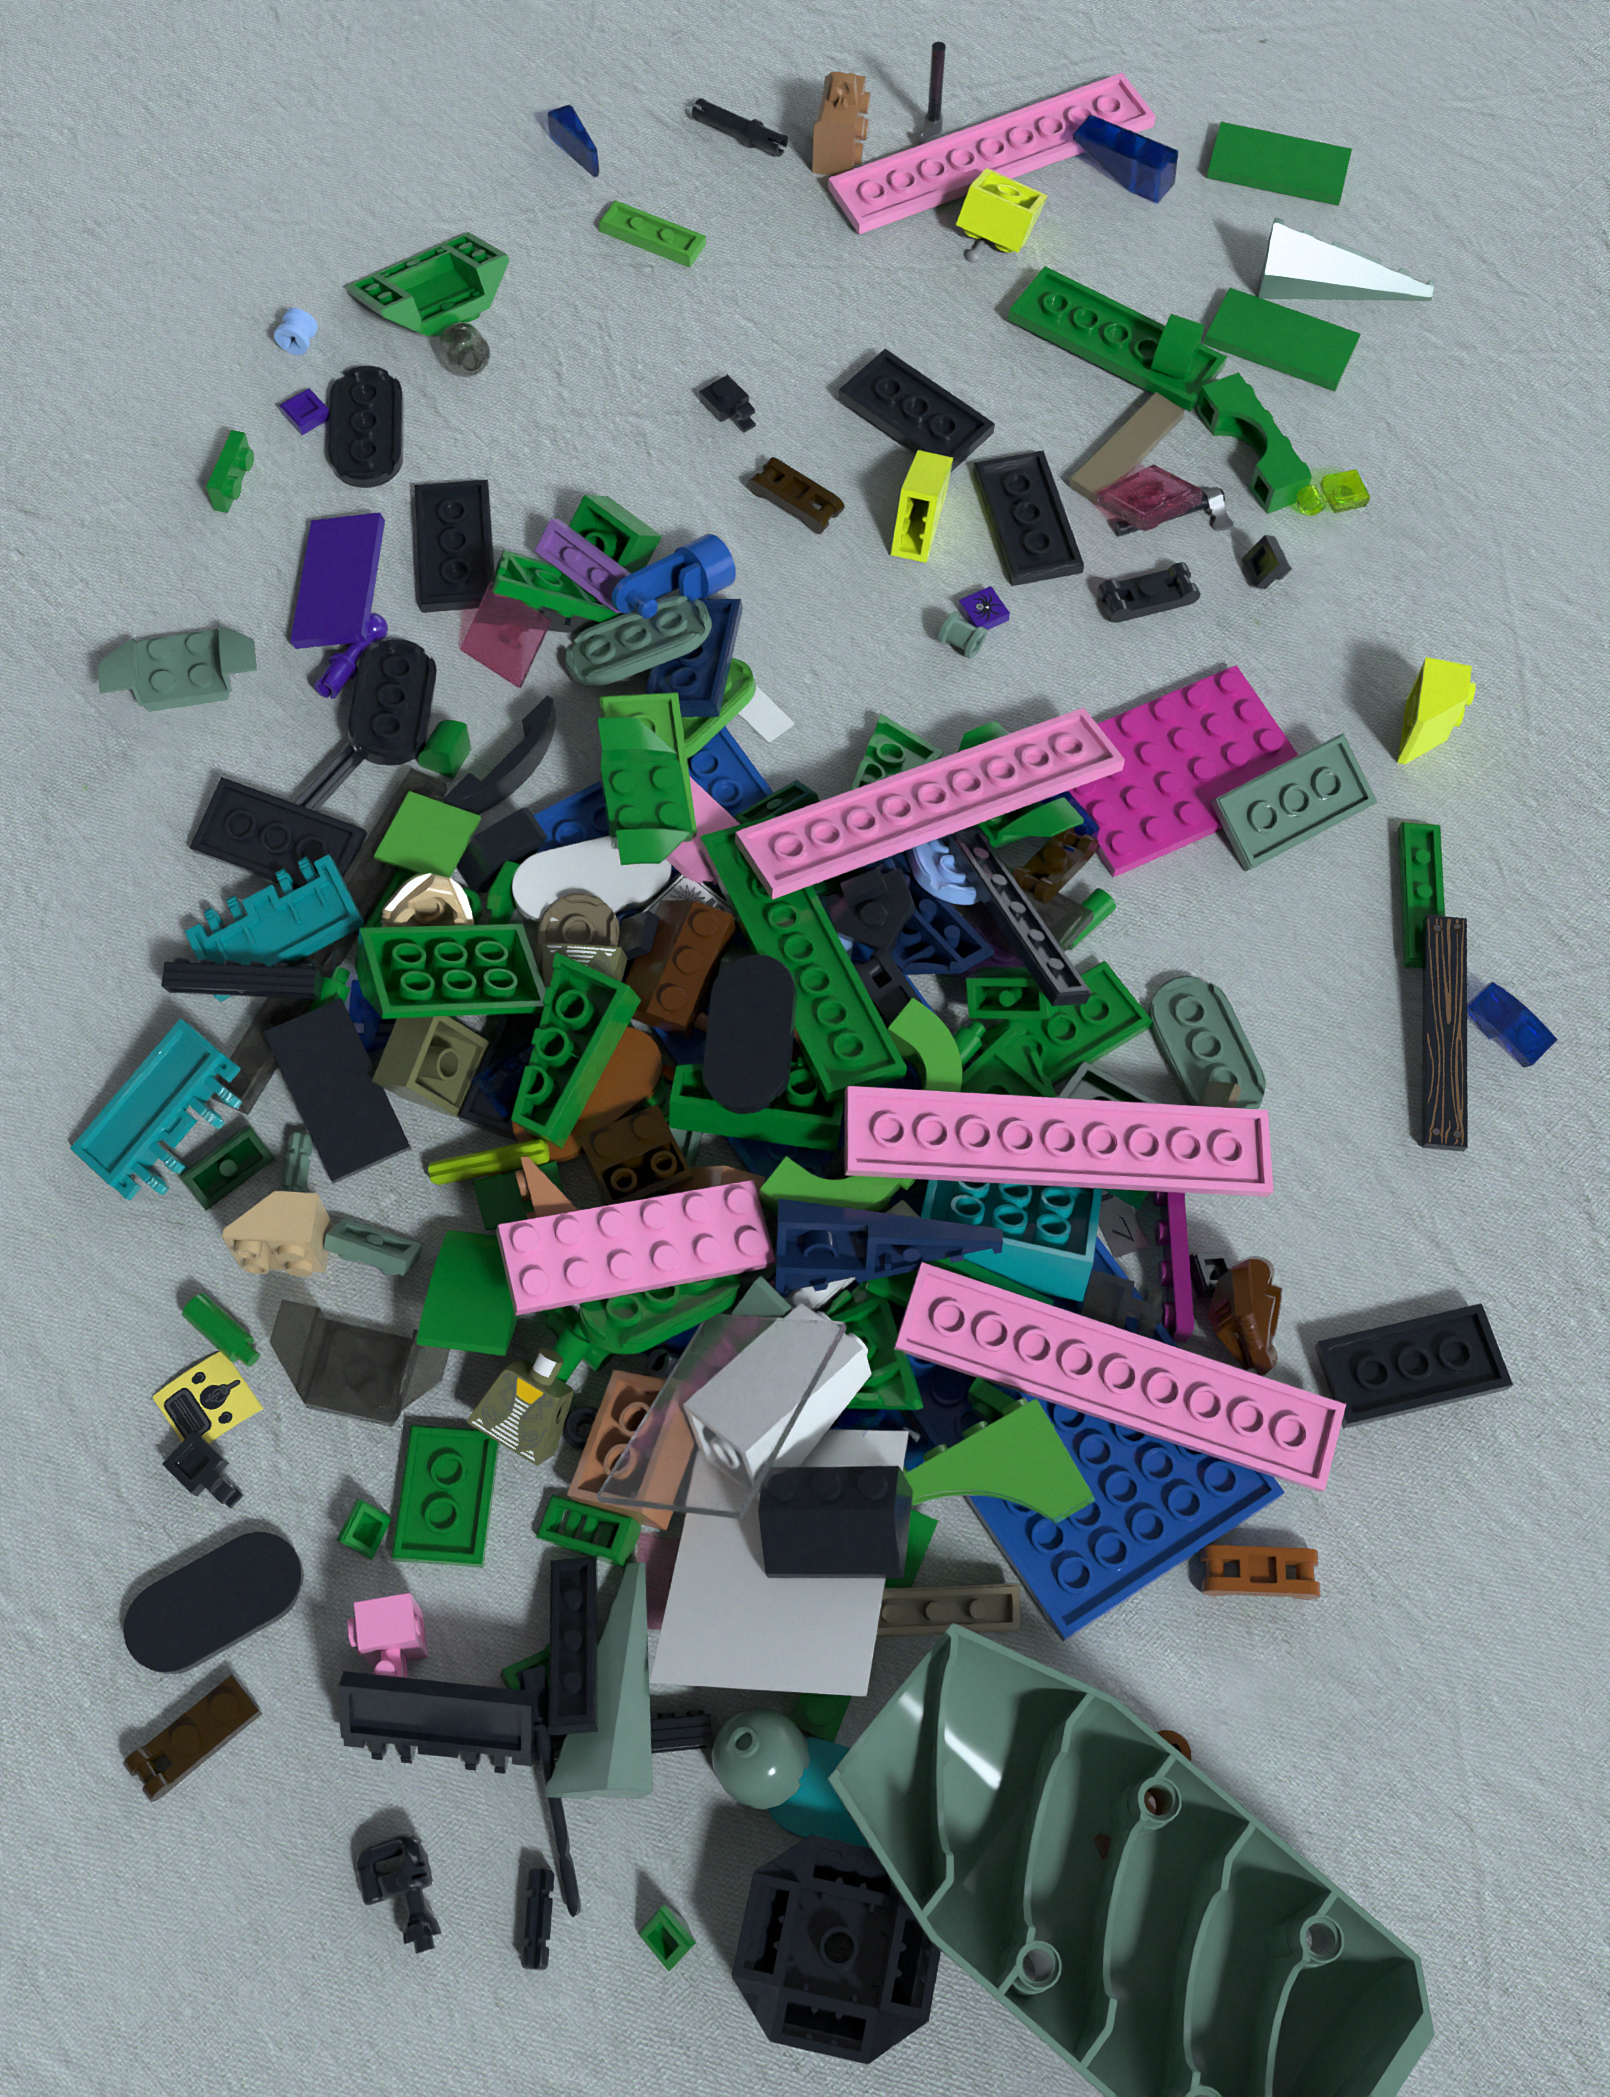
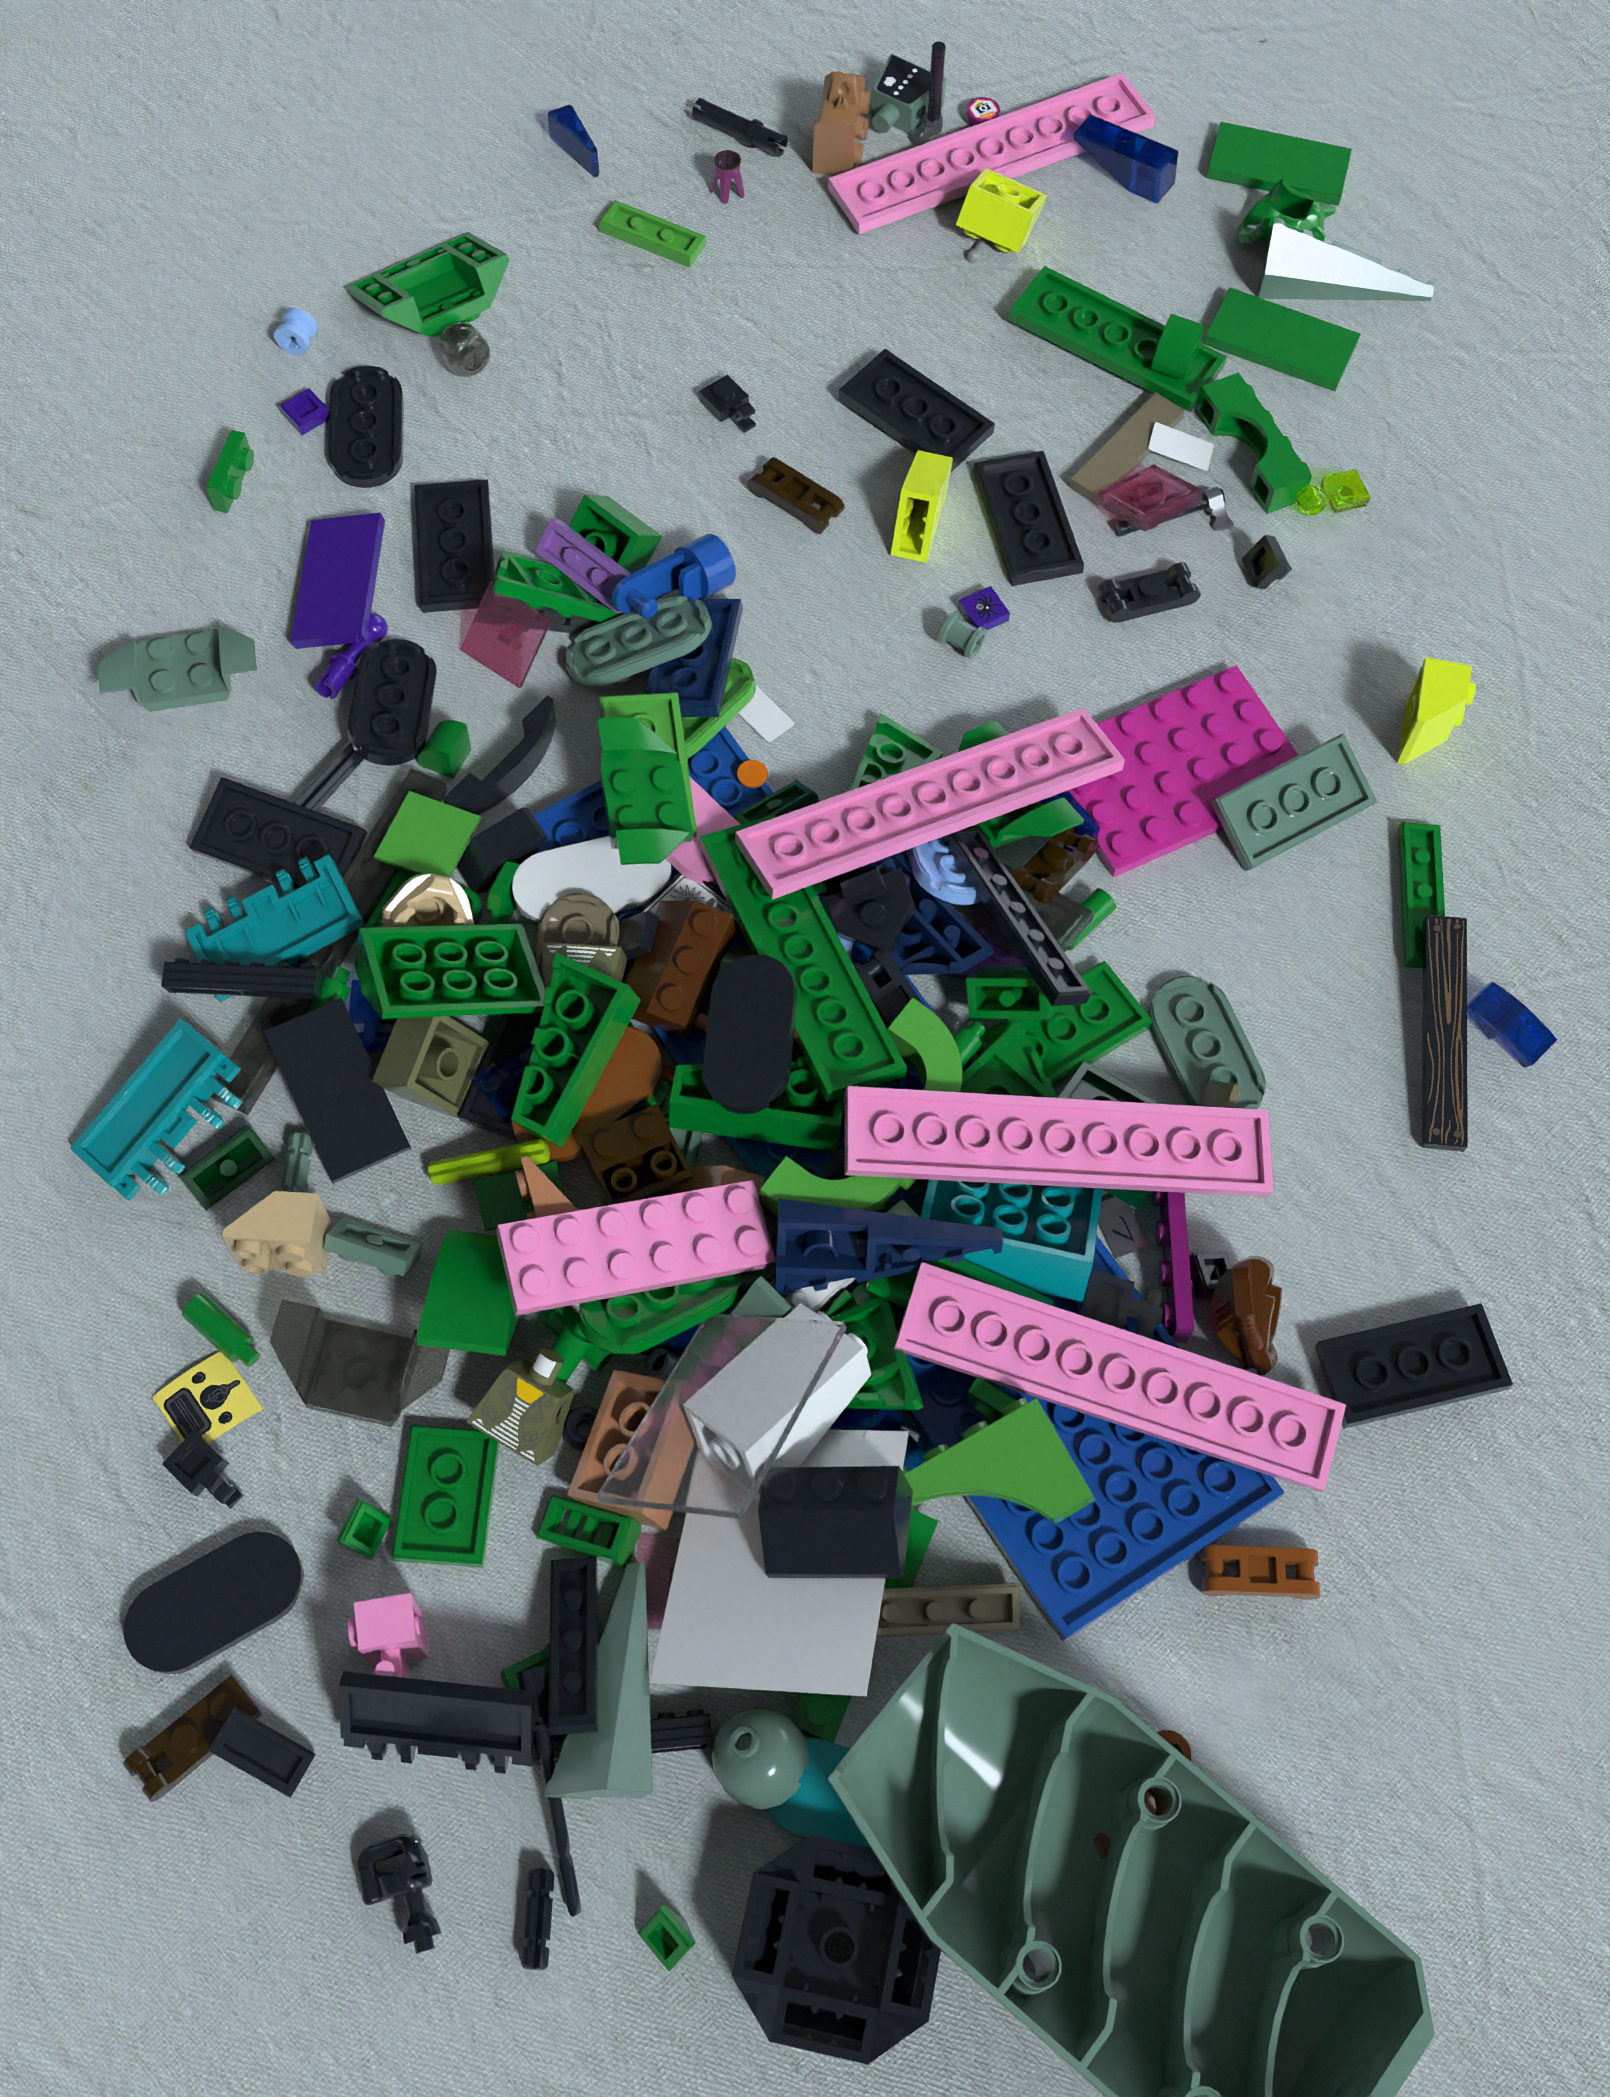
none -> black tile [207,1707,316,1798]
none -> flat silver piece [710,150,745,204]
none -> orange piece [737,760,768,788]
none -> torso [870,54,946,133]
none -> tile [966,97,1000,127]
none -> white sticker [1148,422,1214,471]
none -> green hair [1237,177,1336,244]

